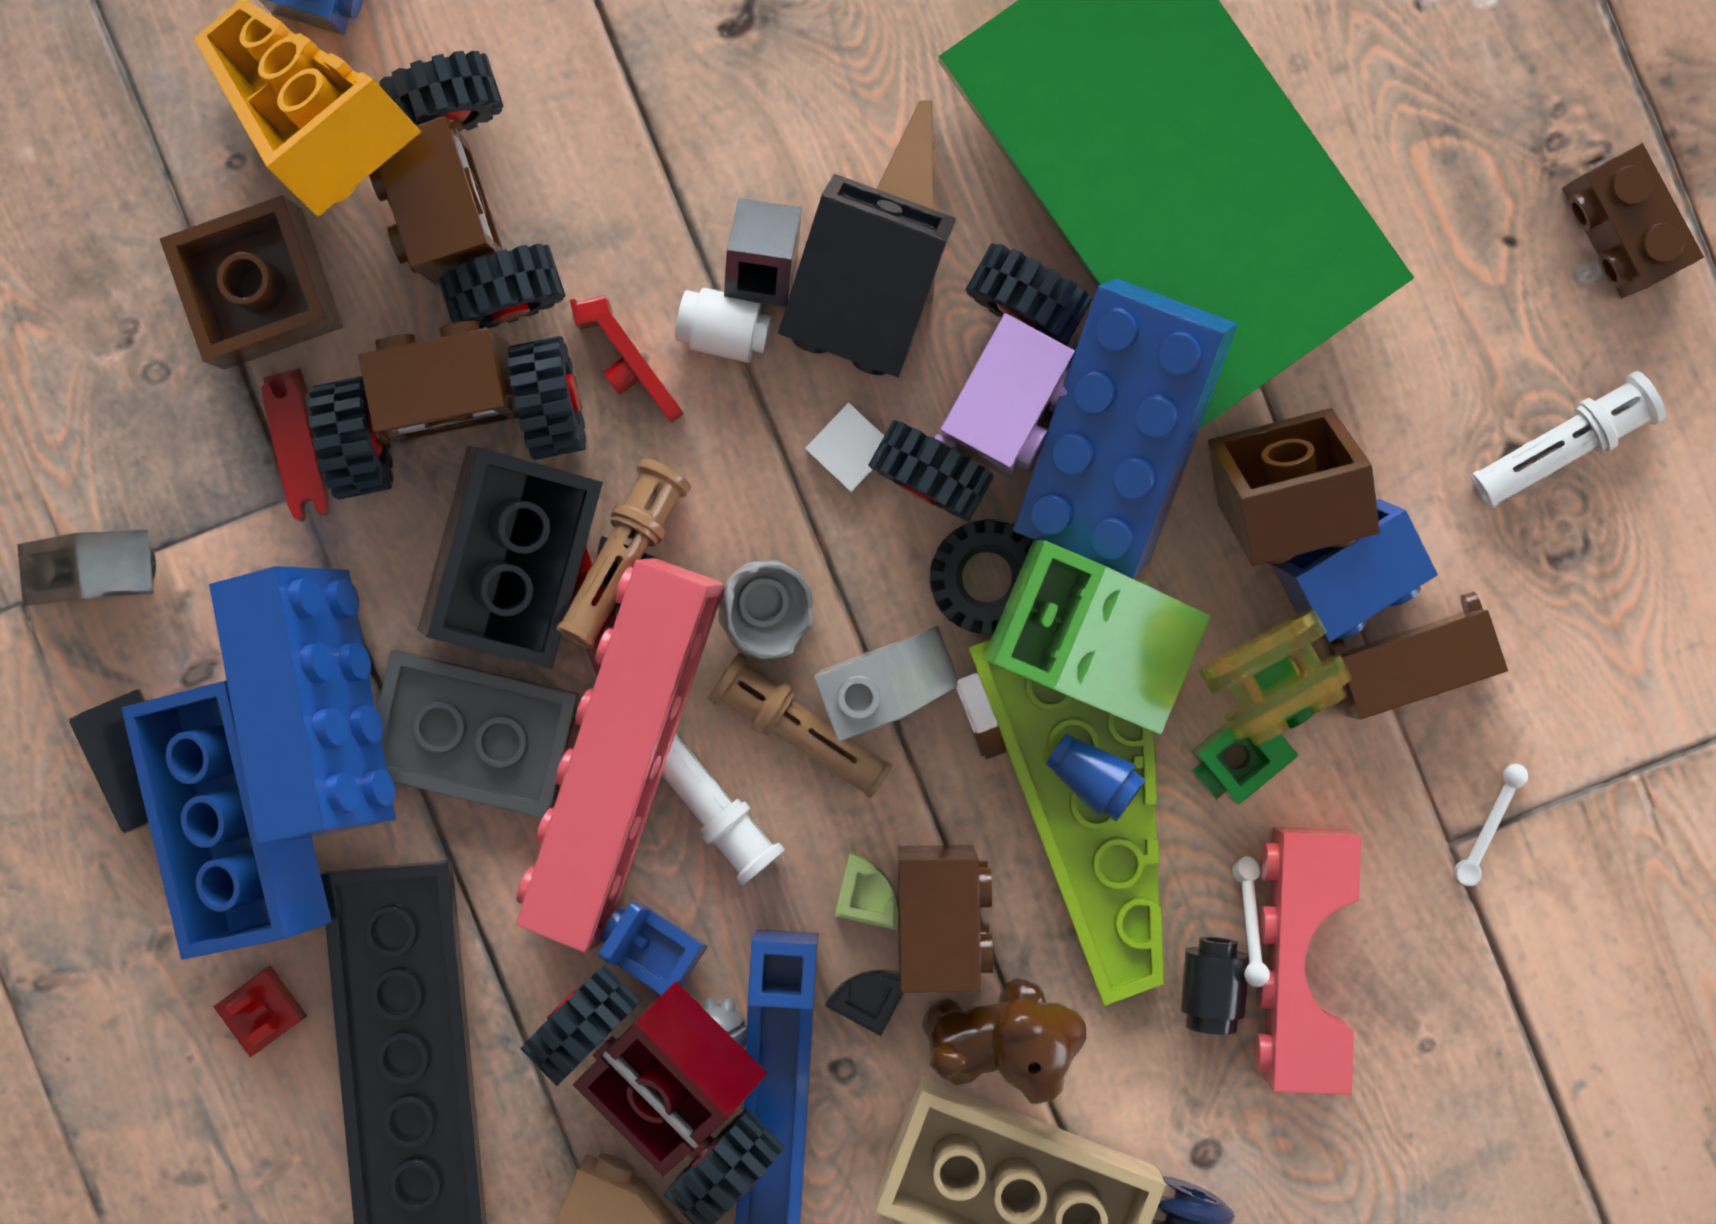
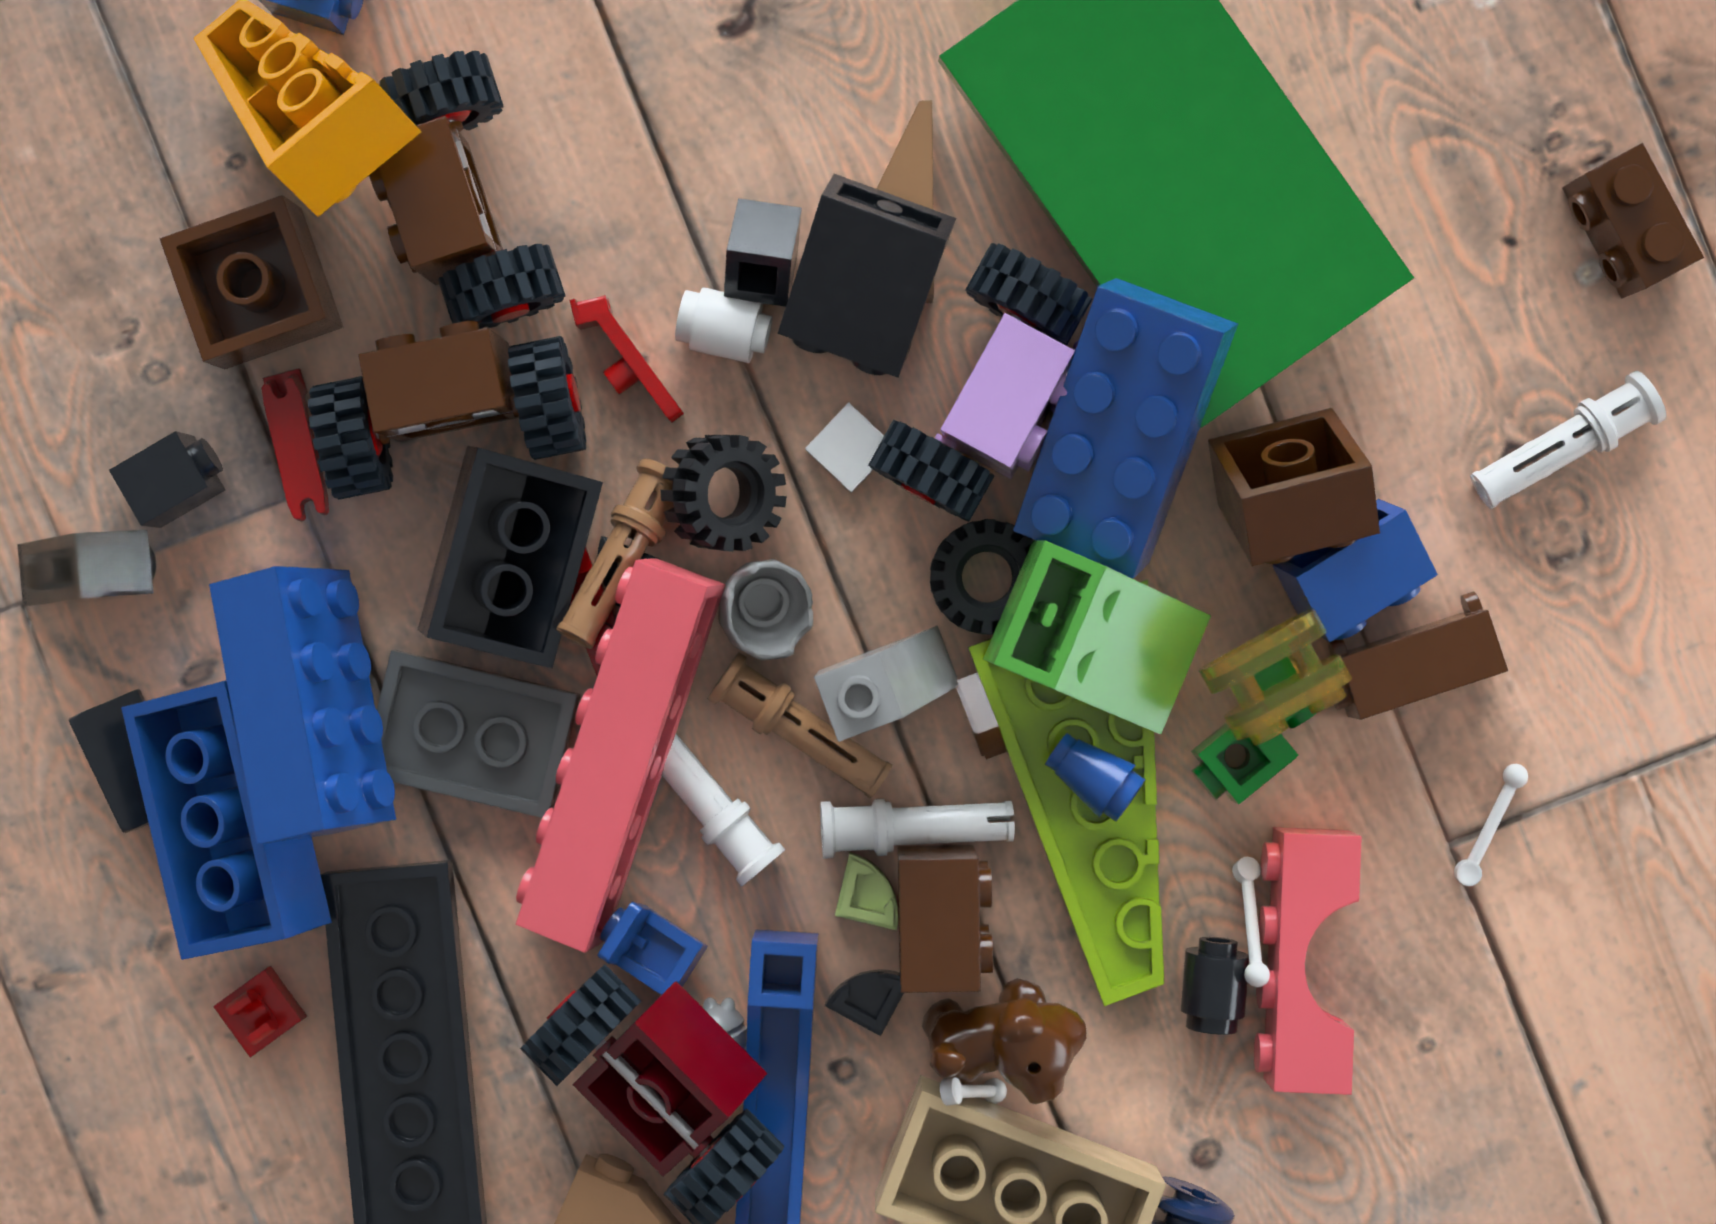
none -> black brick [109,431,225,528]
none -> black tyre [660,435,787,552]
none -> white pin [820,799,1015,859]
none -> white hinge [940,1077,1007,1106]

